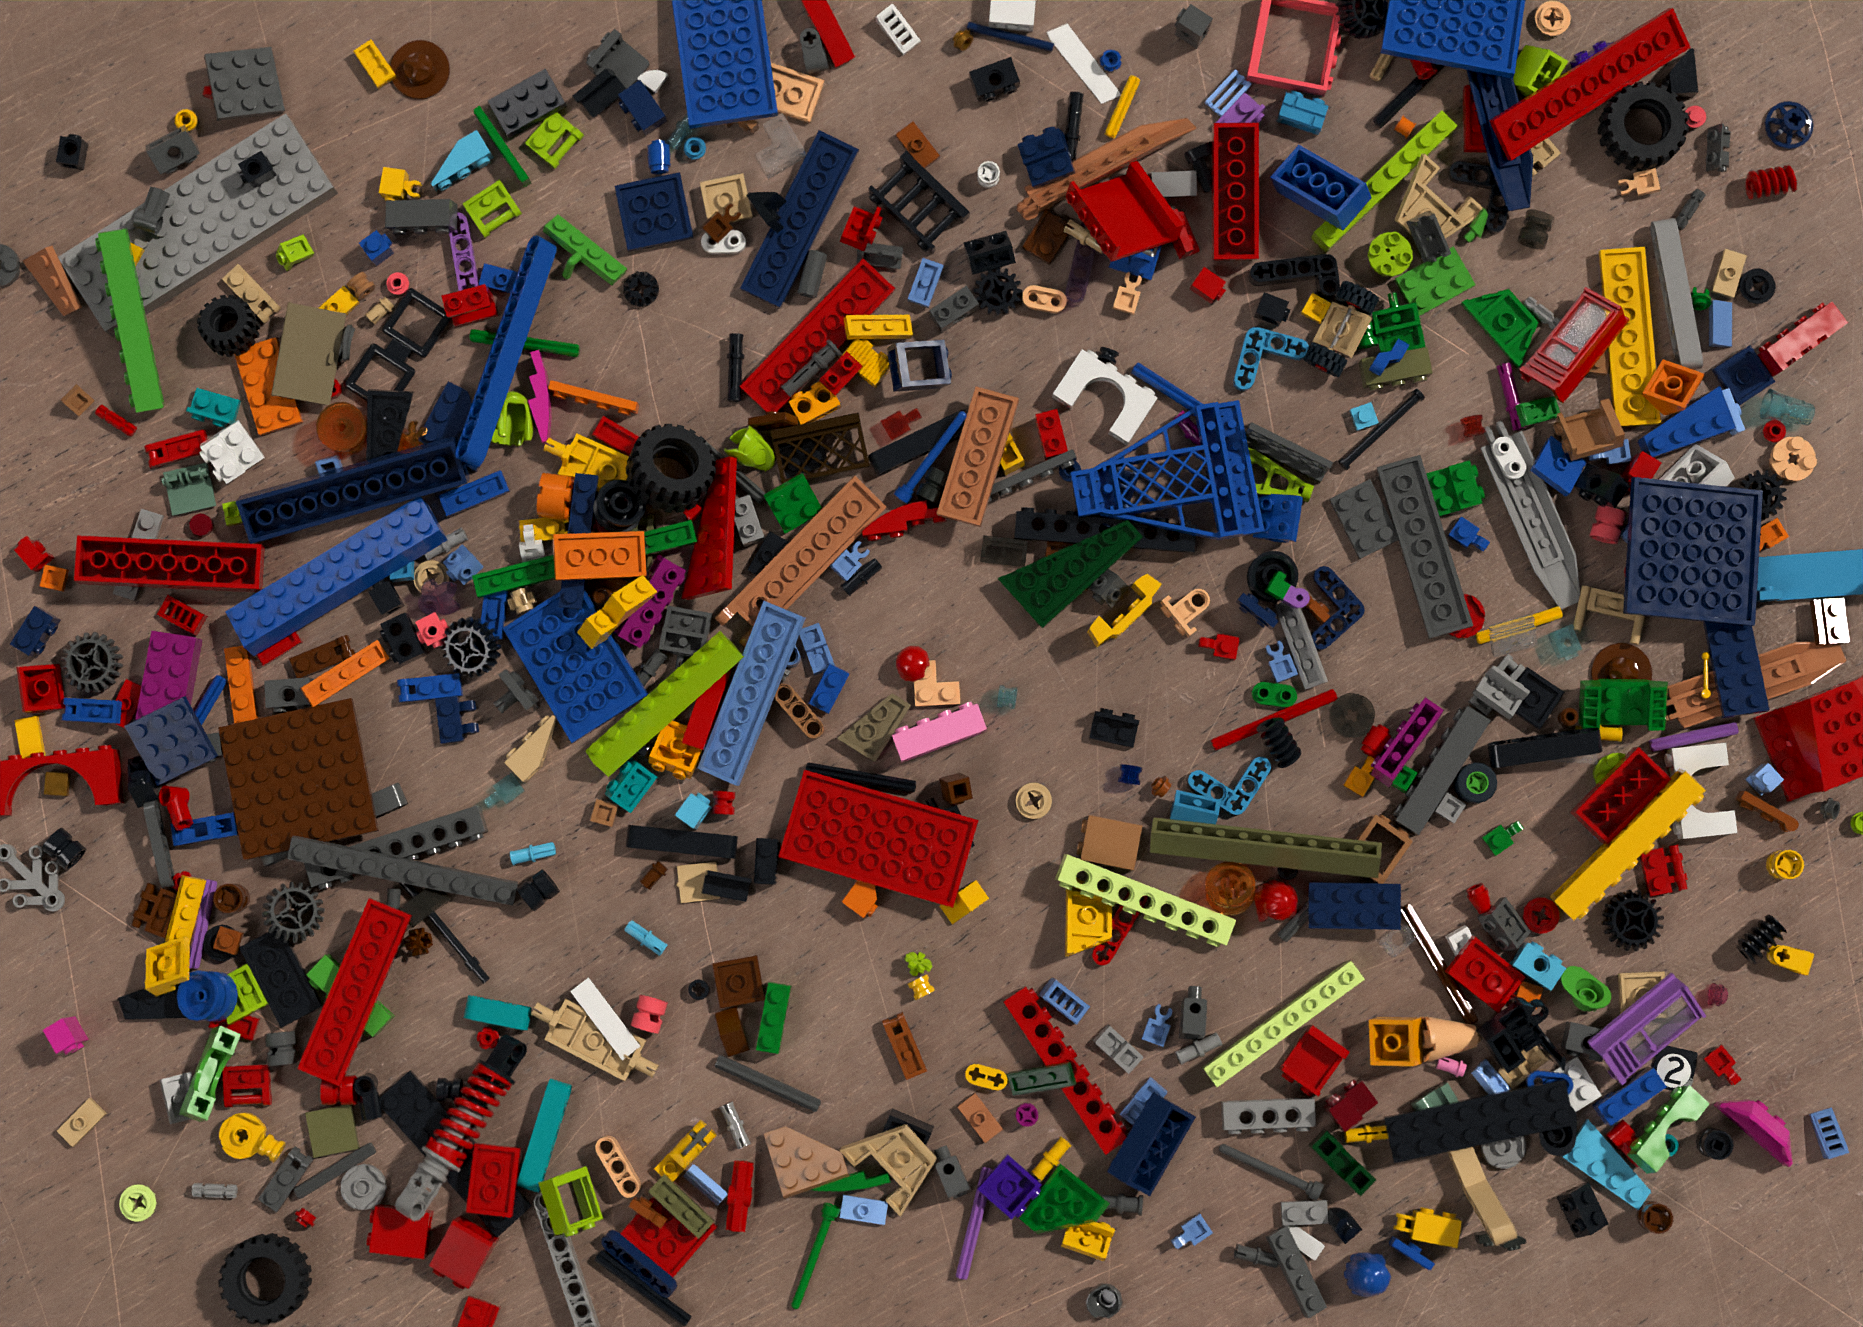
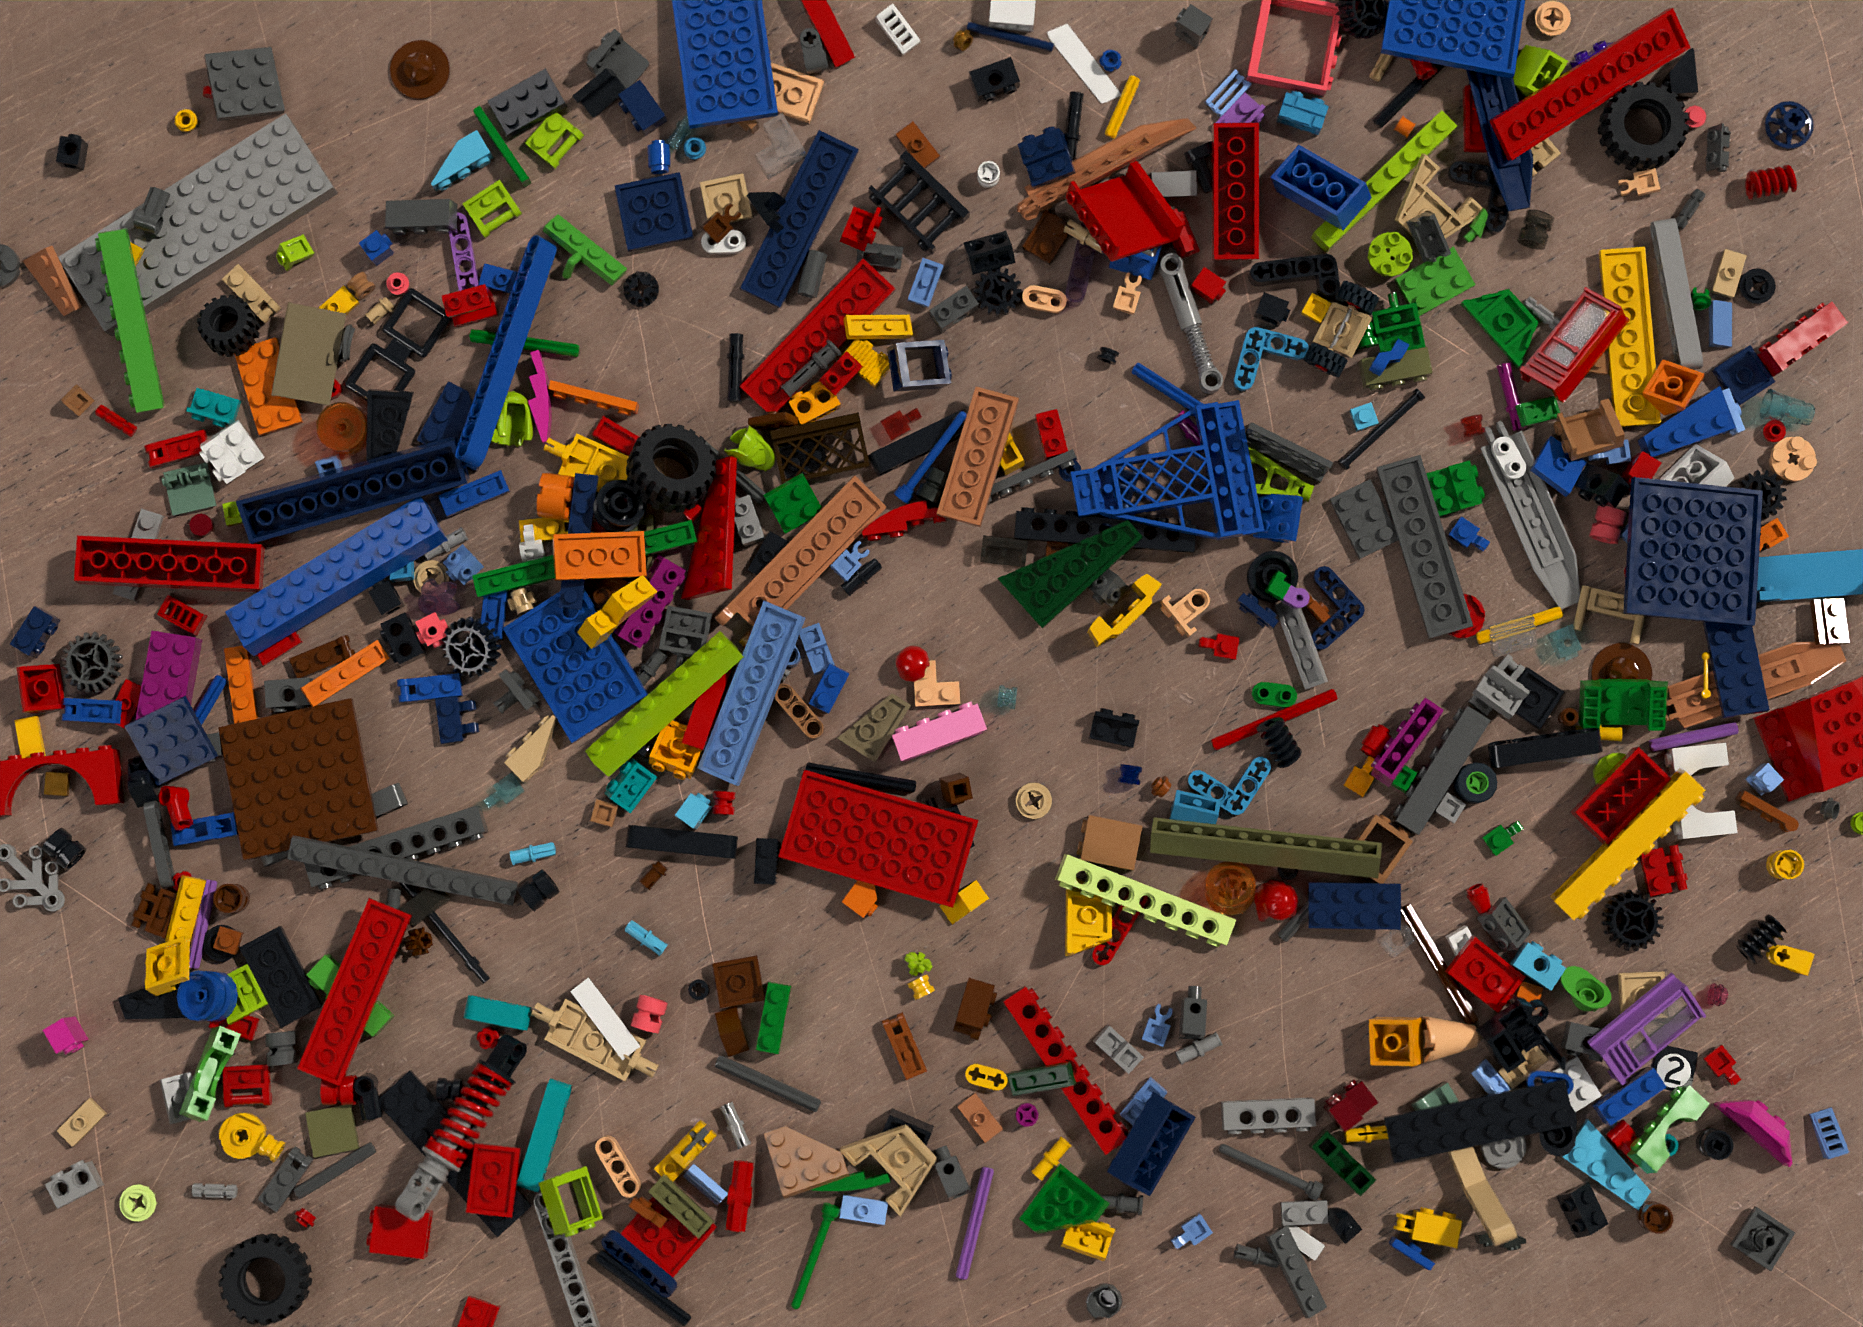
red brick [14,536,55,572] -> none
orange plate [40,565,69,592] -> none
dark grey brick [145,125,200,175] -> none
black brick [238,151,277,188] -> none
dark grey gear [262,882,325,943] -> none
light grey tile [341,1164,387,1210] -> none
yellow plate [353,39,397,89] -> none
yellow brick [379,167,422,201] -> none
clear orange plate [397,420,427,452] -> none
red slope [429,1215,499,1289] -> none
white tile [637,70,669,94] -> none
tan piece [677,862,721,903] -> none
black panel [701,870,752,902] -> none
dark purple plate [977,1154,1042,1220] -> none
medium blue slope [1039,978,1090,1025] -> none
white arch [1052,349,1157,446] -> none
yellowish green brick [1202,960,1365,1087] -> none
medium blue plate [1265,641,1298,683] -> none
red panel [1279,1024,1350,1097] -> none
clear smoke plate [1329,693,1375,738] -> none
blue hair [1344,1252,1391,1297] -> none
bright pink pin [1436,1057,1467,1078] -> none
red gear [1522,897,1559,934] -> none
none -> light grey brick [45,1160,104,1209]
none -> reddish brown hinge [953,978,997,1041]
none -> light grey piece [1159,253,1223,394]
none -> dark grey plate [1730,1206,1795,1271]

